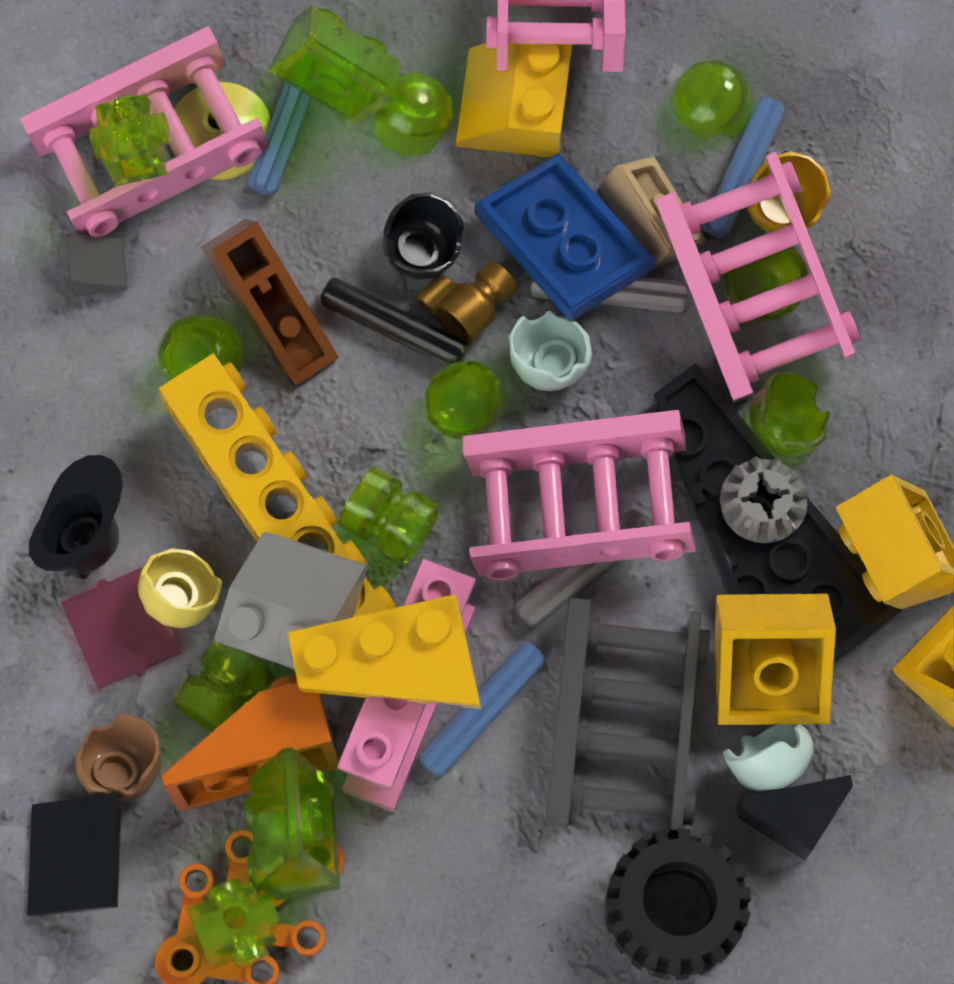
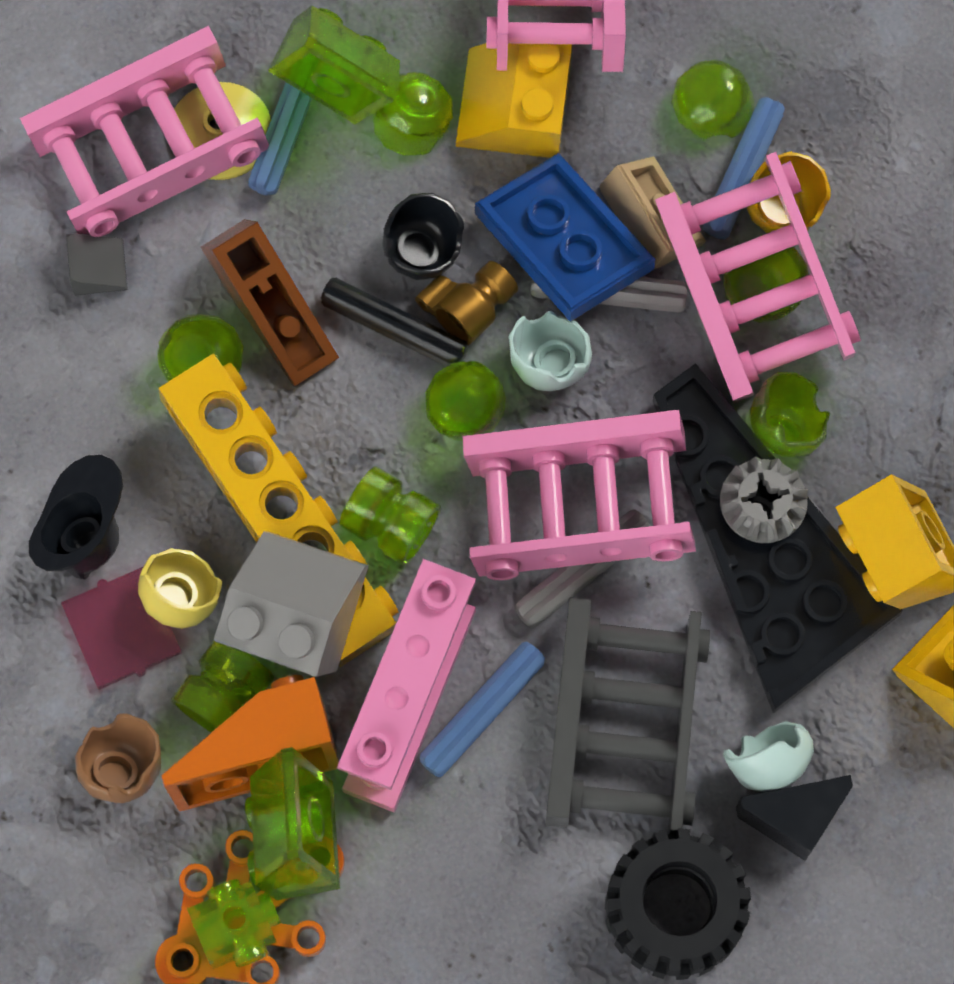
black piece [27,793,122,917] -> none
clear neon green brick [90,93,171,186] -> none
yellow wing [287,594,482,709] -> none
yellow slope [715,594,836,725] -> none

